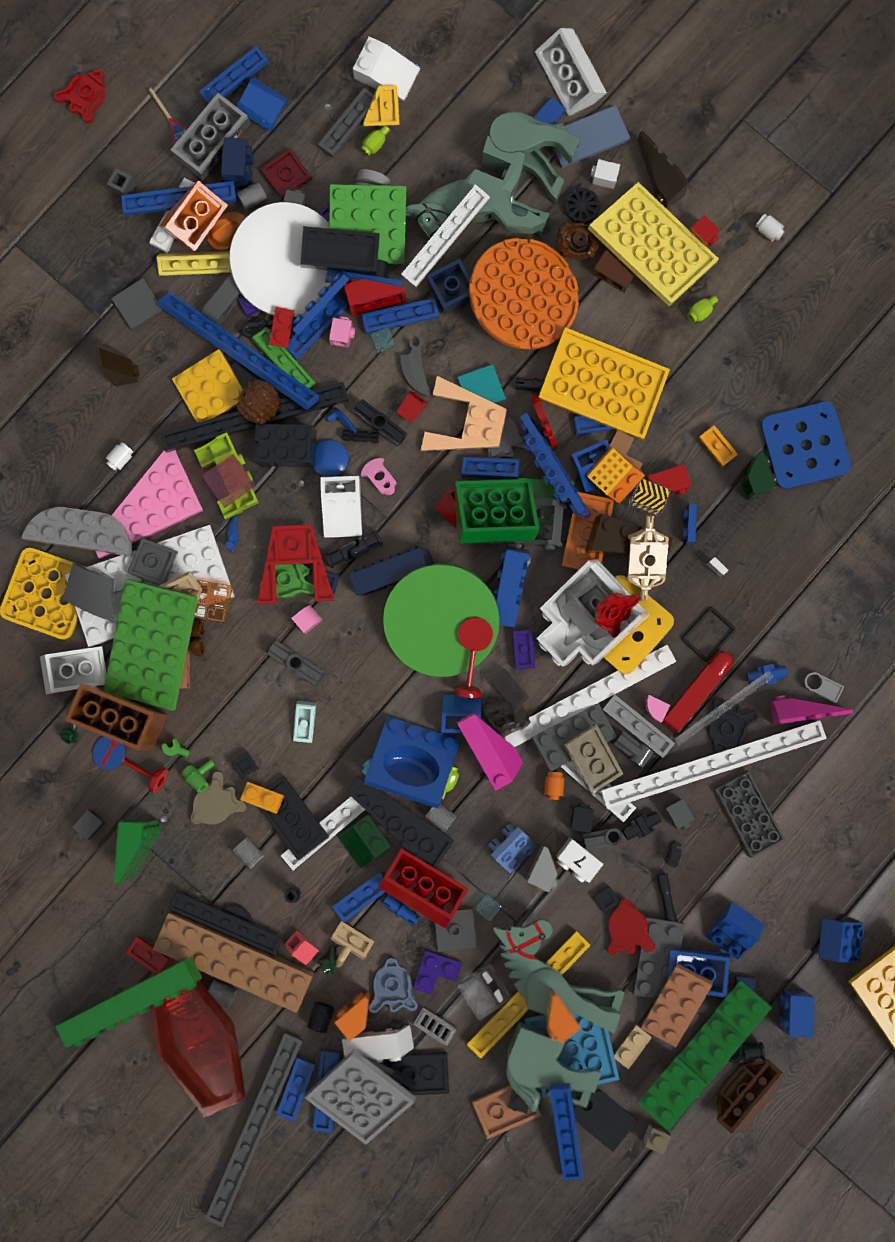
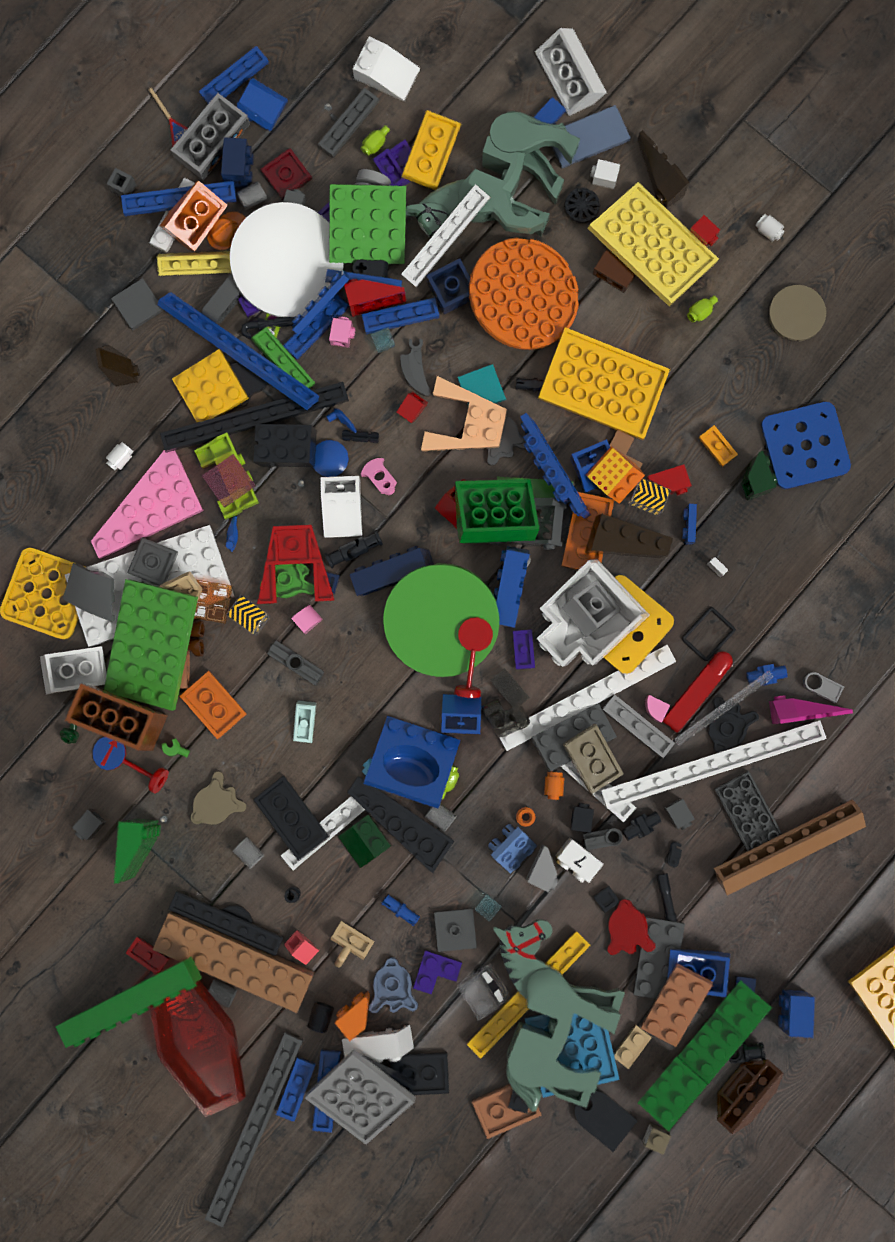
light grey plate [21,507,132,556] -> none
red tile [54,70,106,123] -> none
bright green piece [181,759,215,793] -> none
black plate [231,752,259,779] -> none
reddish brown hair [237,379,280,424] -> none
light orange plate [240,782,284,814] -> none
red plate [269,307,294,349] -> none
black slope [300,226,380,275] -> none
dark green plate [319,946,337,974] -> none
blue plate [332,872,385,923] -> none
black piece [352,399,407,447] -> none
yellow wing [363,85,399,126] -> none
red brick [378,848,468,929] -> none
light grey slope [413,1007,457,1046] -> none
dark pink wedge [457,713,523,791] -> none
blue plate [461,457,520,480] -> none
red tile [531,394,557,447] -> none
orange slope [546,989,581,1043] -> none
blue plate [550,1083,583,1180] -> none
reddish brown hair [556,220,599,260] -> none
blue tile [573,415,614,436] -> none
red tile [595,593,640,638] -> none
dark grey piece [613,731,654,768] -> none
tan plate [625,515,669,601] -> none
blue slope [706,902,765,960] -> none
blue slope [818,919,864,962] -> none
none -> orange plate [180,671,247,740]
none -> piece [226,595,270,636]
none -> dark purple slope [373,140,412,186]
none -> yellow tile [402,110,461,190]
none -> orange plate [516,807,535,827]
none -> medium nougat brick [714,800,866,896]
none -> dark tan tile [768,285,826,342]

